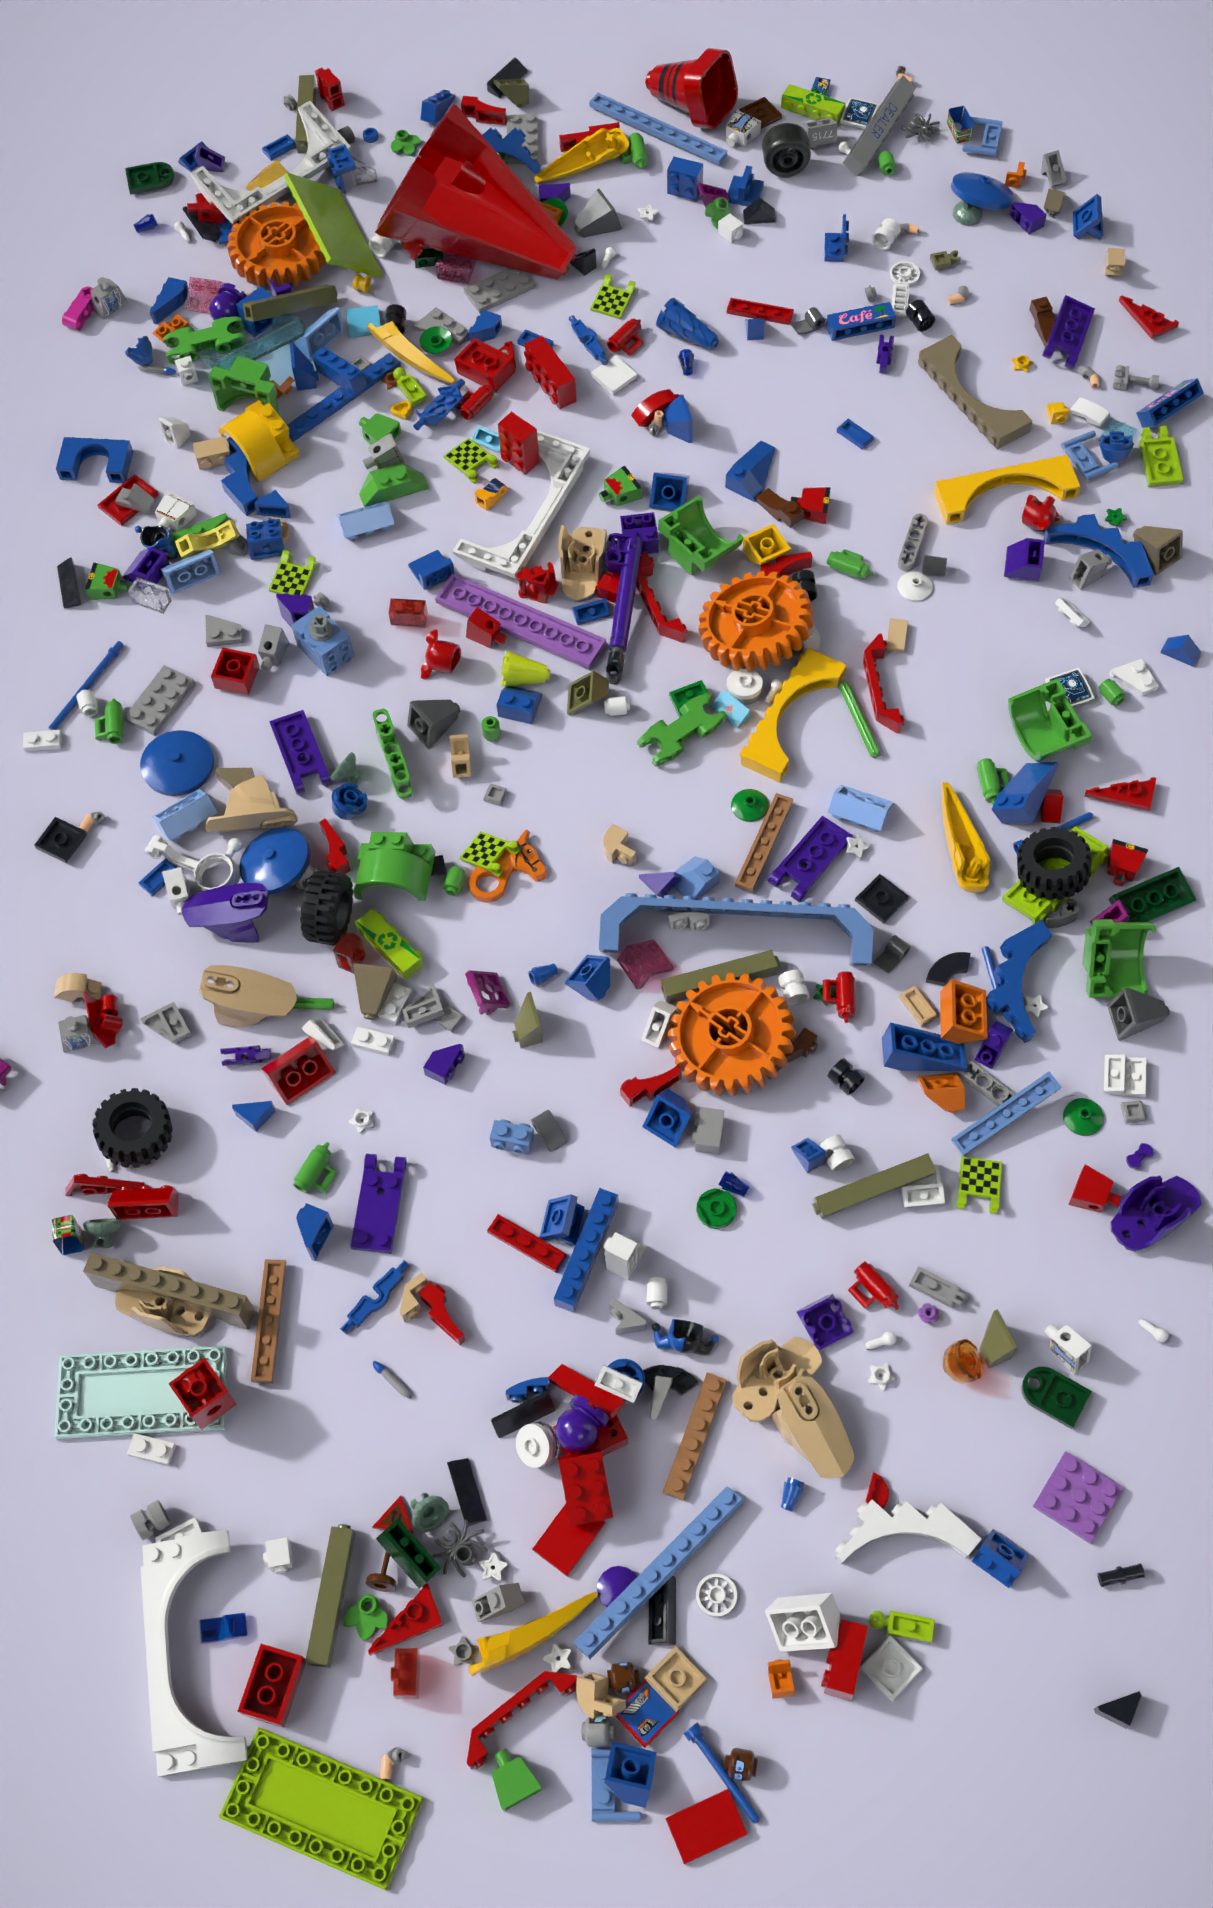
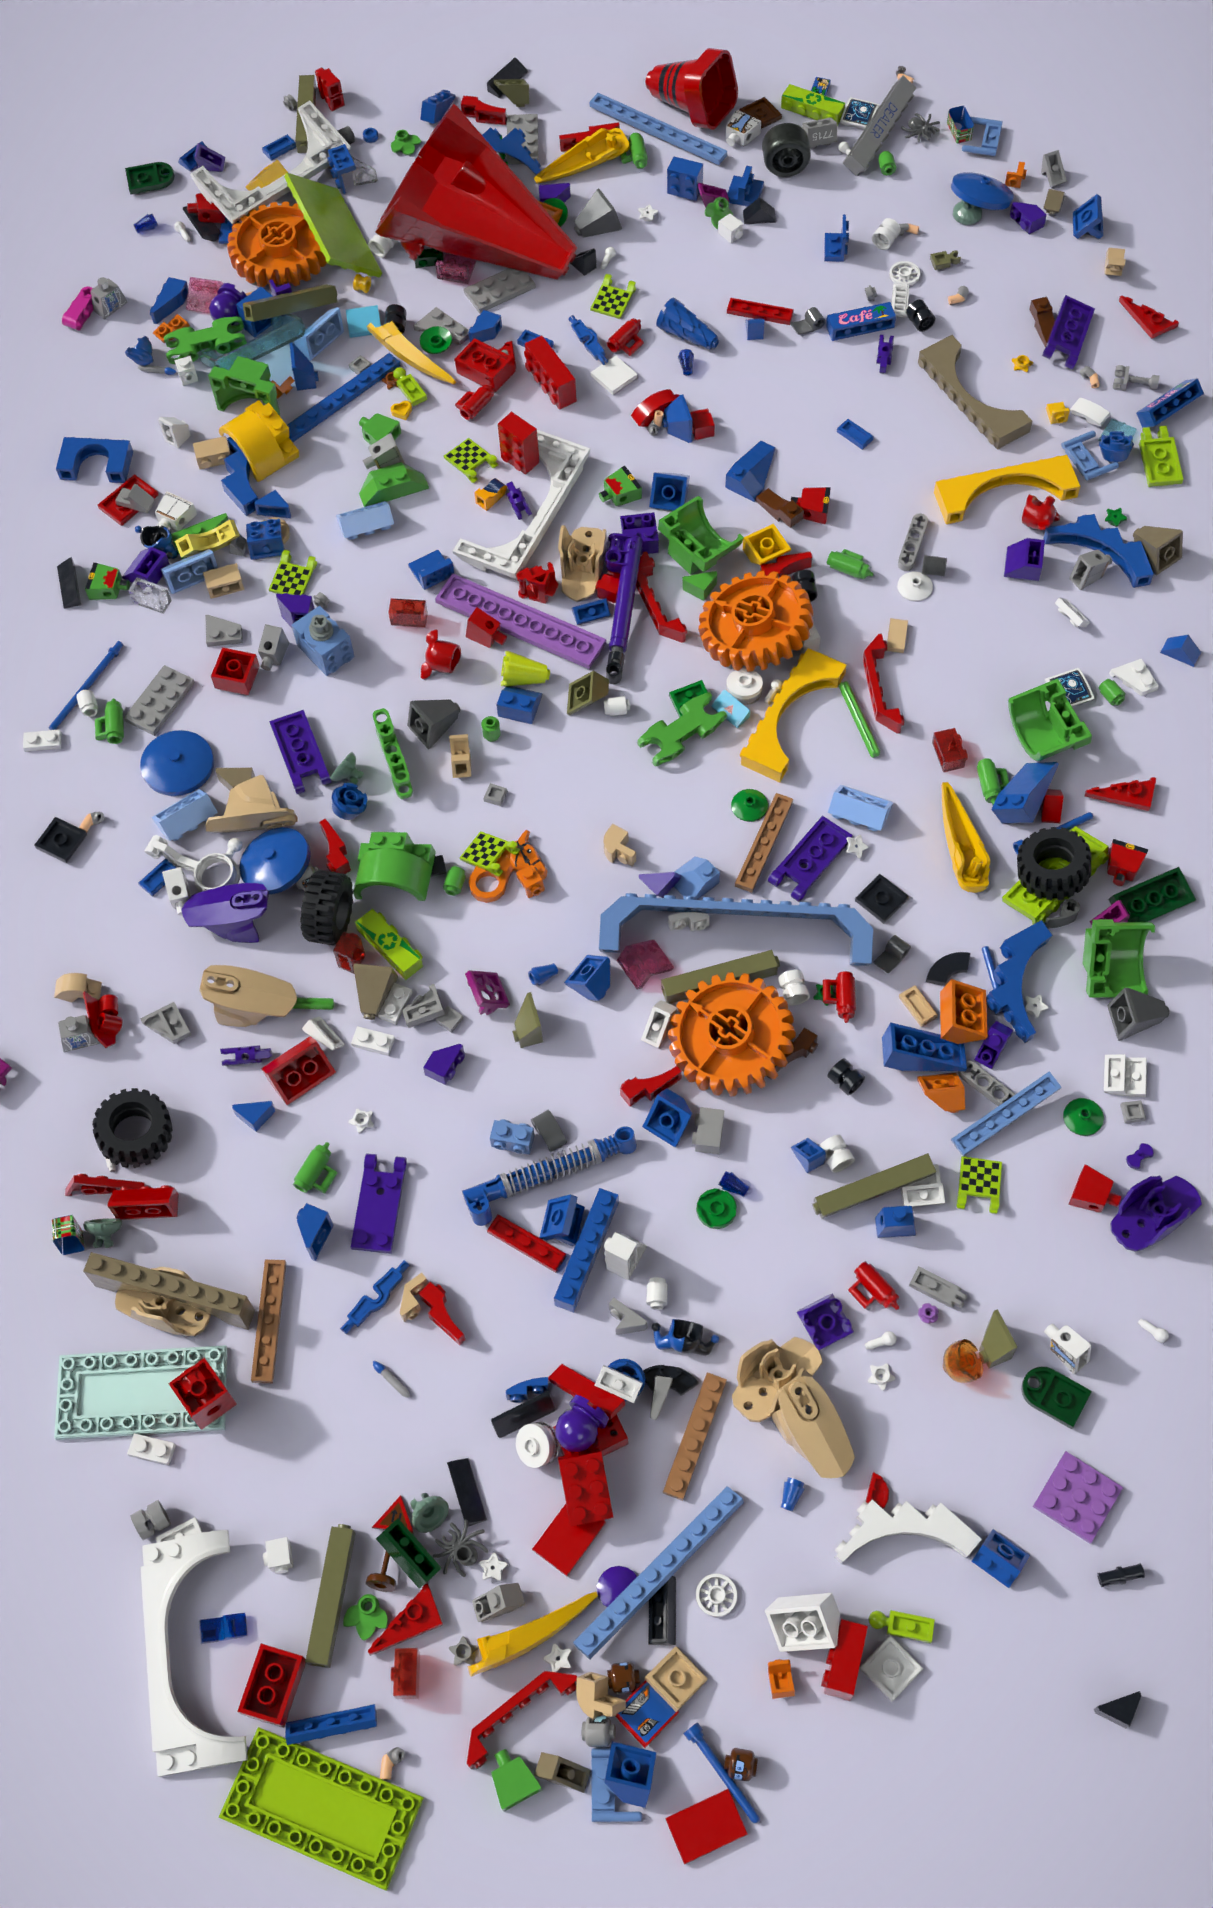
blue brick [311,347,368,396] -> none
blue plate [413,379,465,431] -> none
medium azure slope [472,425,501,453] -> none
none -> tan brick [203,563,244,599]
none -> blue plate [285,1704,377,1745]
none -> blue piece [462,1126,637,1226]
none -> dark purple hinge [506,481,532,520]
none -> orange bracket [516,865,545,898]
none -> dark tan slope [534,1752,591,1793]
none -> bright green slope [682,571,717,601]
none -> red brick [690,408,715,440]
none -> blue torso [875,1206,916,1238]
none -> clear red brick [932,728,968,772]

